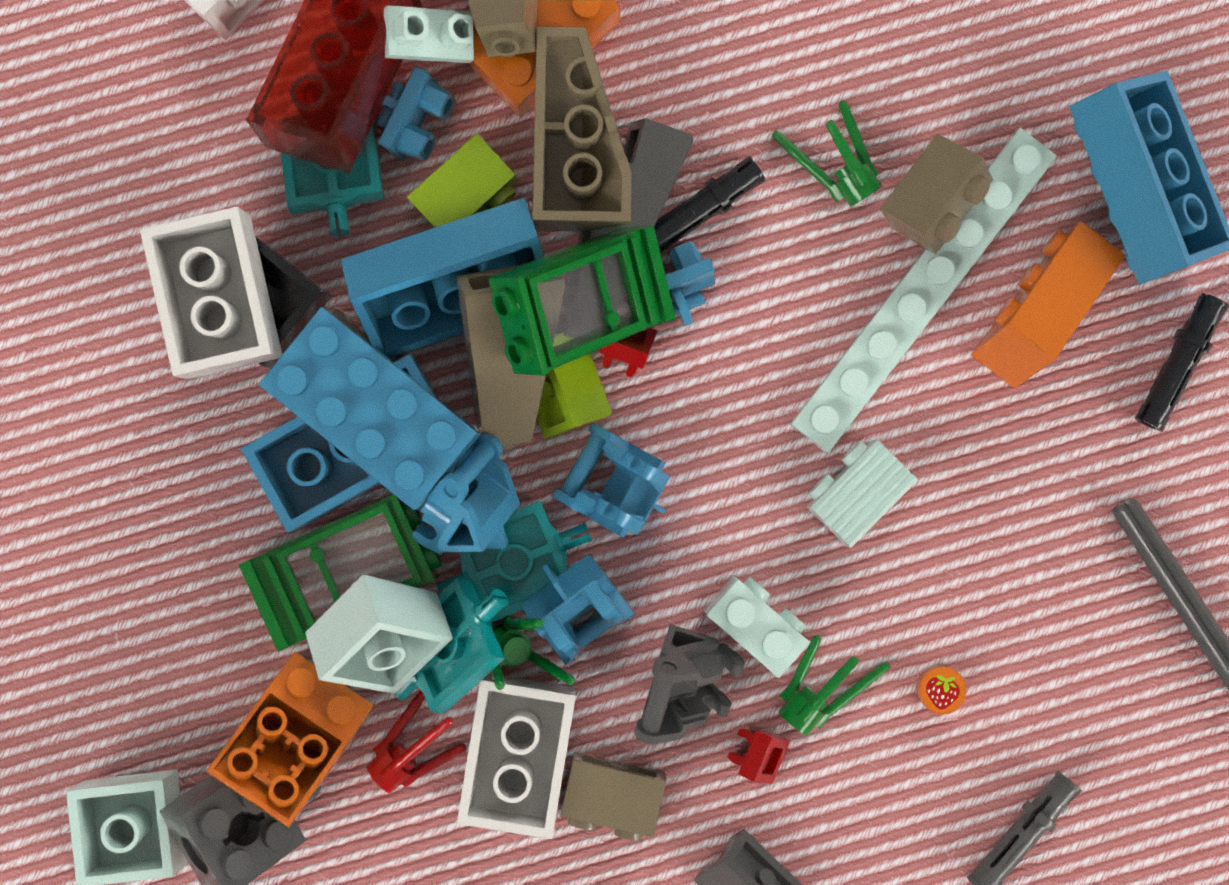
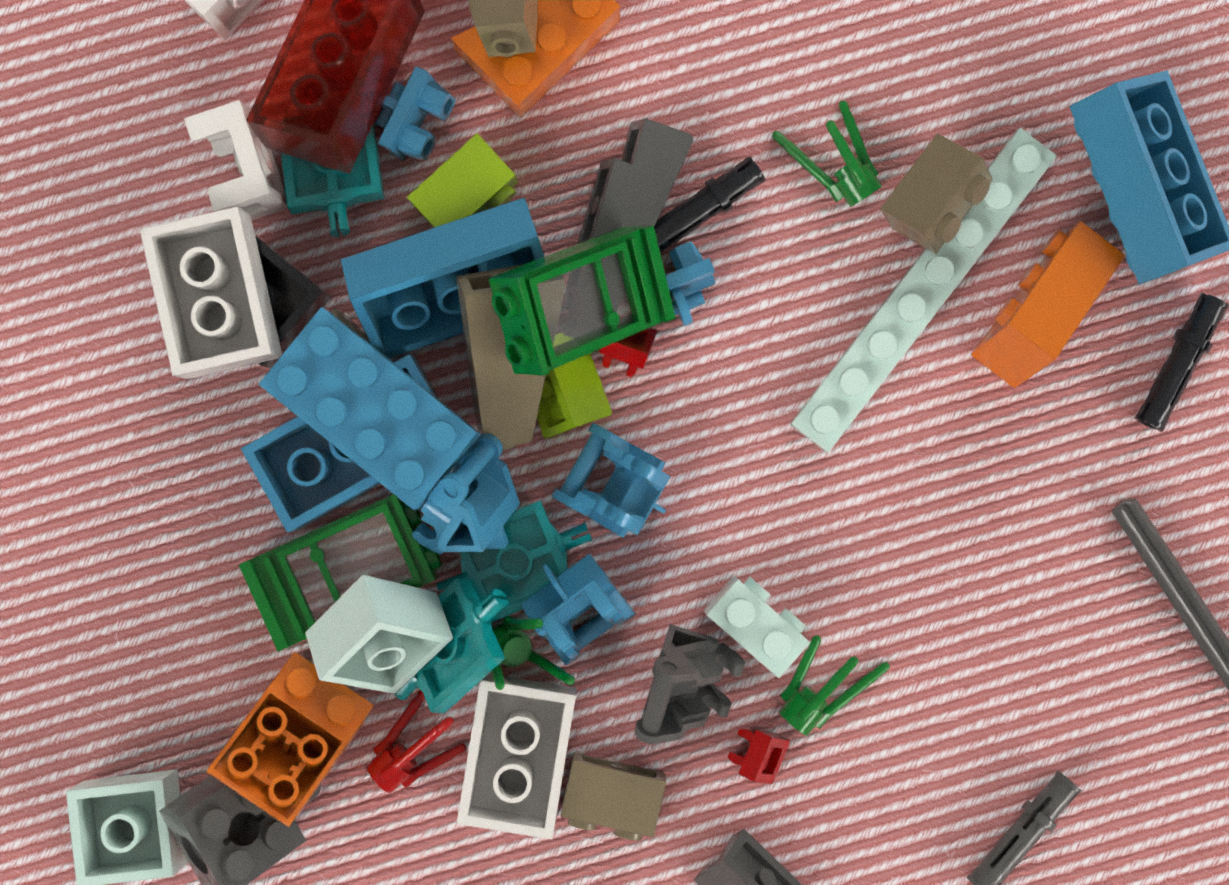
light aqua hips [384,5,474,63] -> none
dark tan wedge [532,27,632,232] -> none
light aqua brick [806,440,918,548] -> none
tile [917,665,967,714] -> none
none -> white panel [184,100,288,220]

